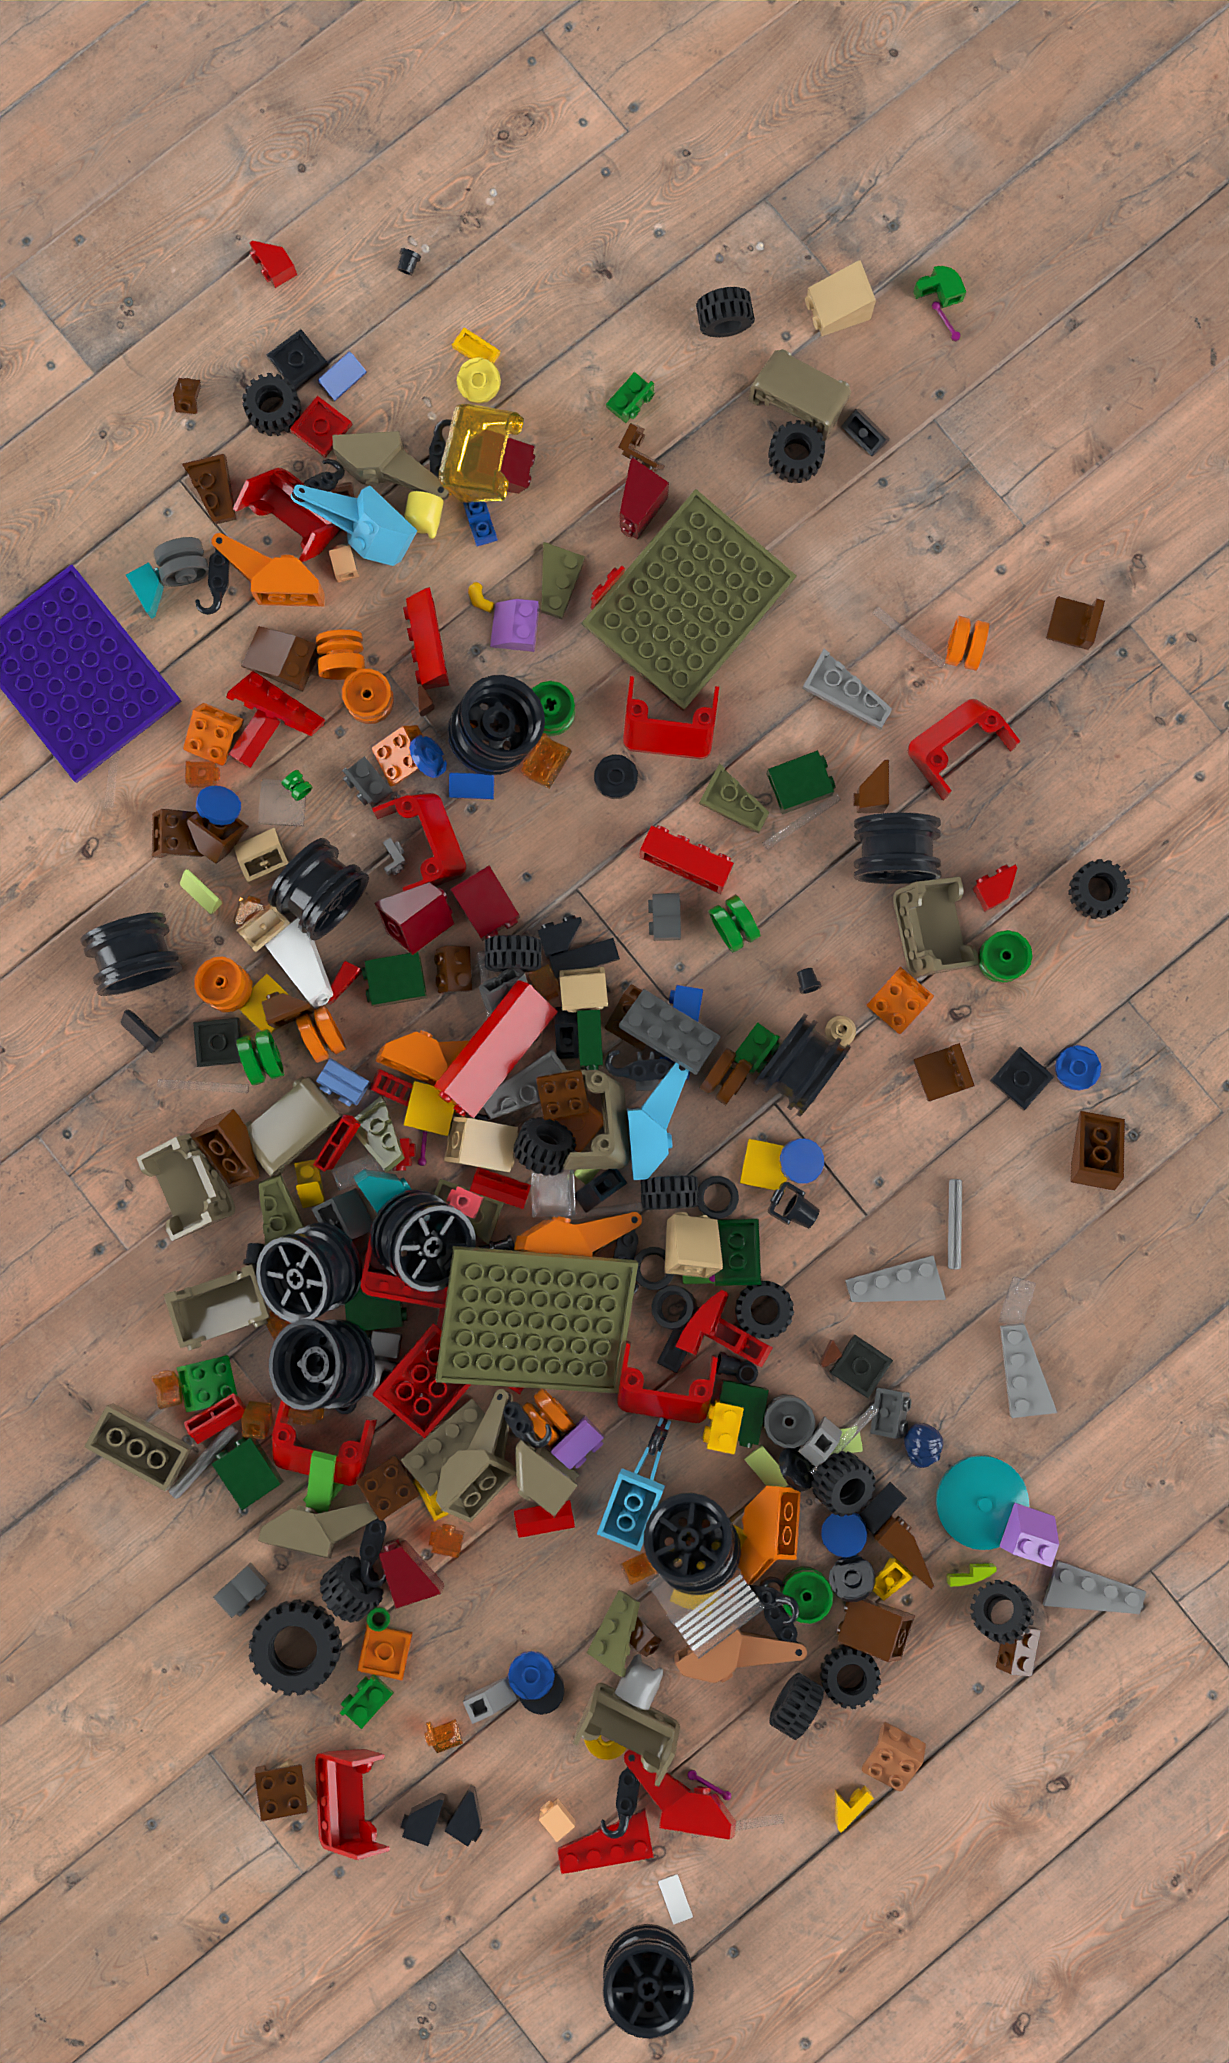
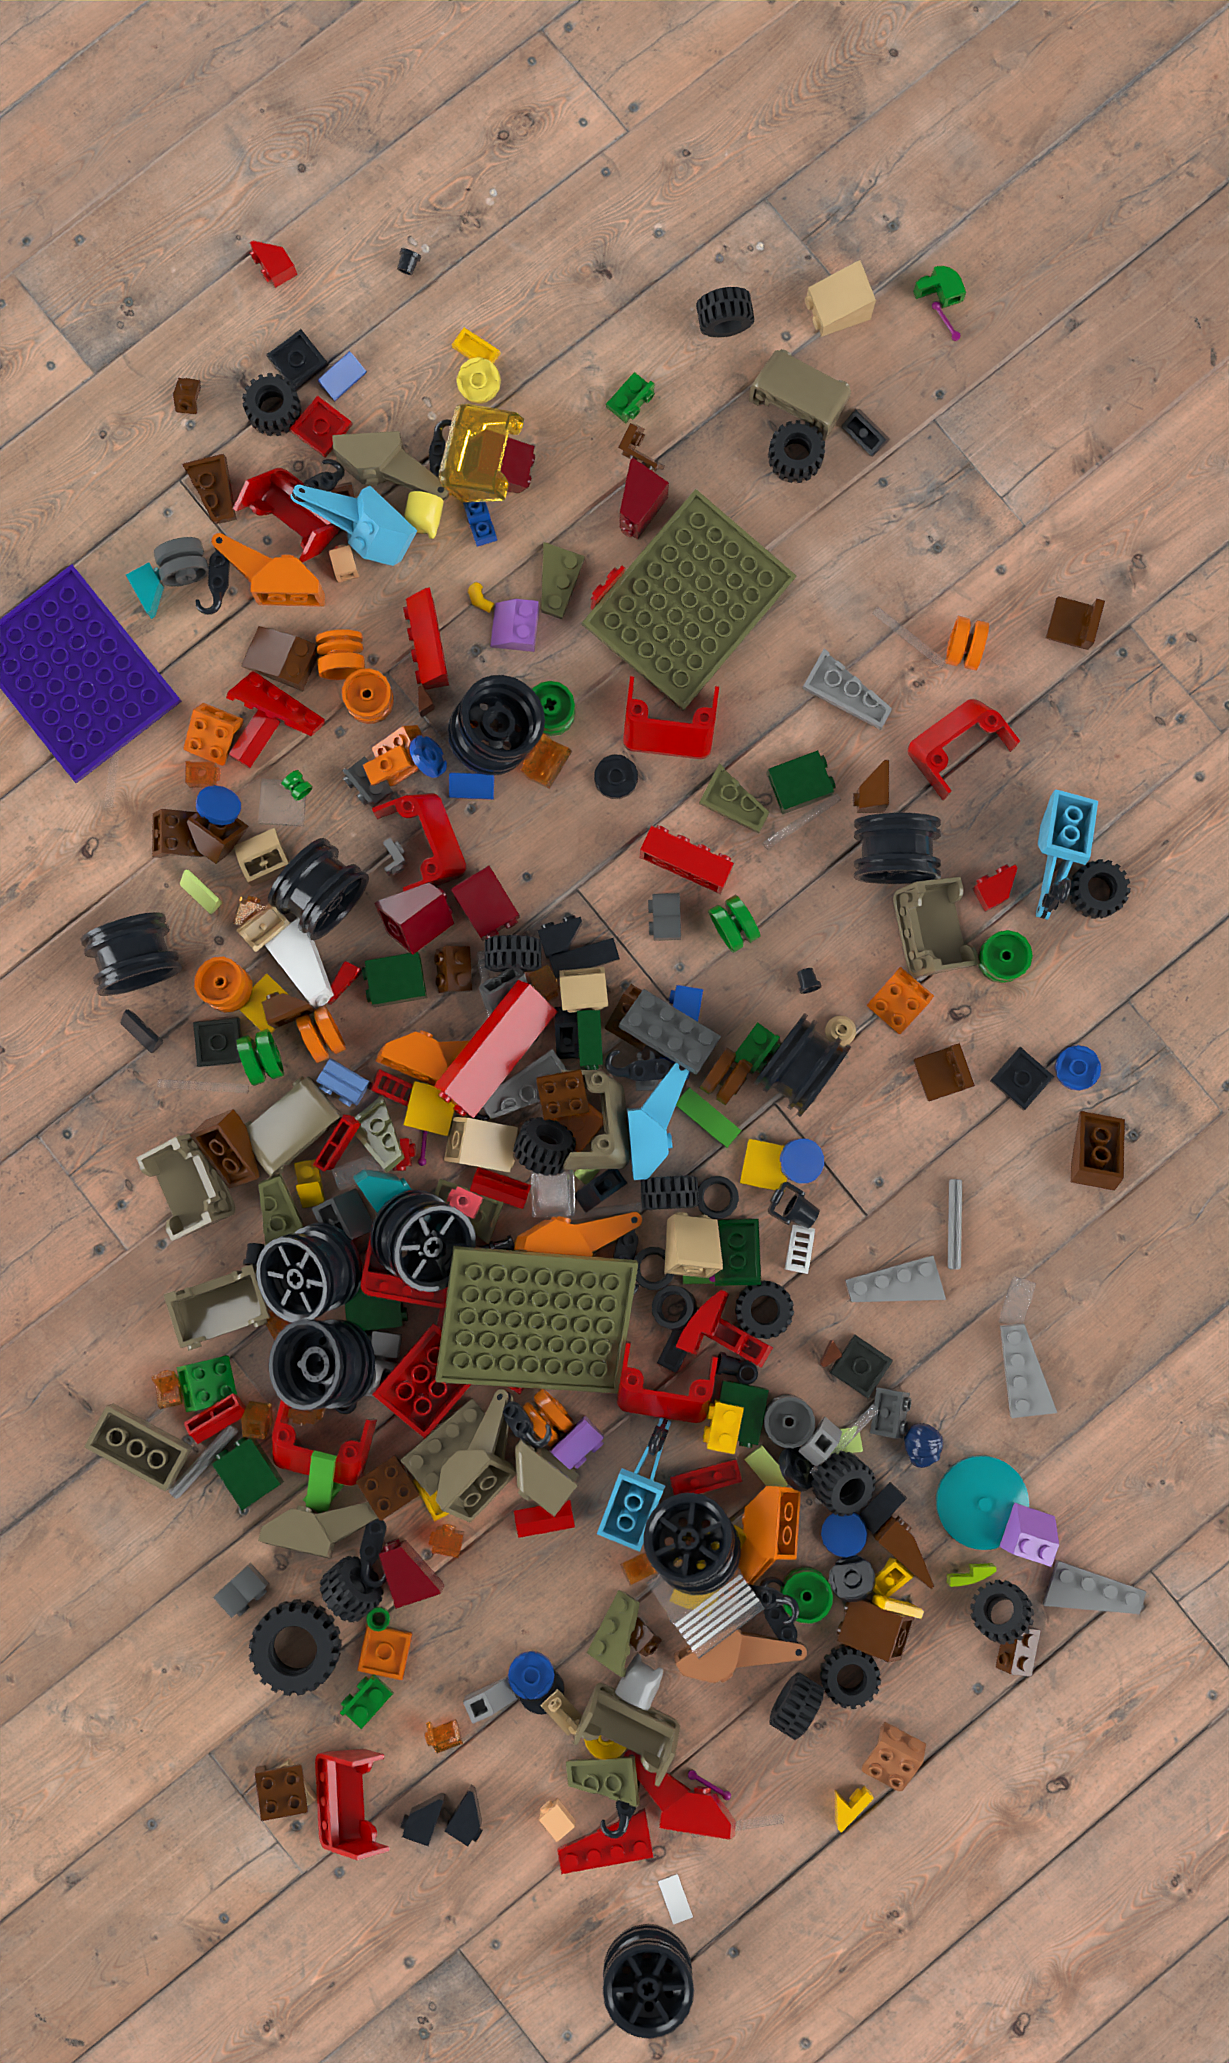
none -> orange plate [363,745,412,786]
none -> tan hinge [540,1689,582,1736]
none -> olive wing [566,1756,640,1807]
none -> red plate [670,1458,743,1495]
none -> bright green tile [676,1087,742,1148]
none -> white slope [784,1225,815,1274]
none -> yellow tile [872,1594,924,1619]
none -> medium azure slope [1036,789,1098,920]

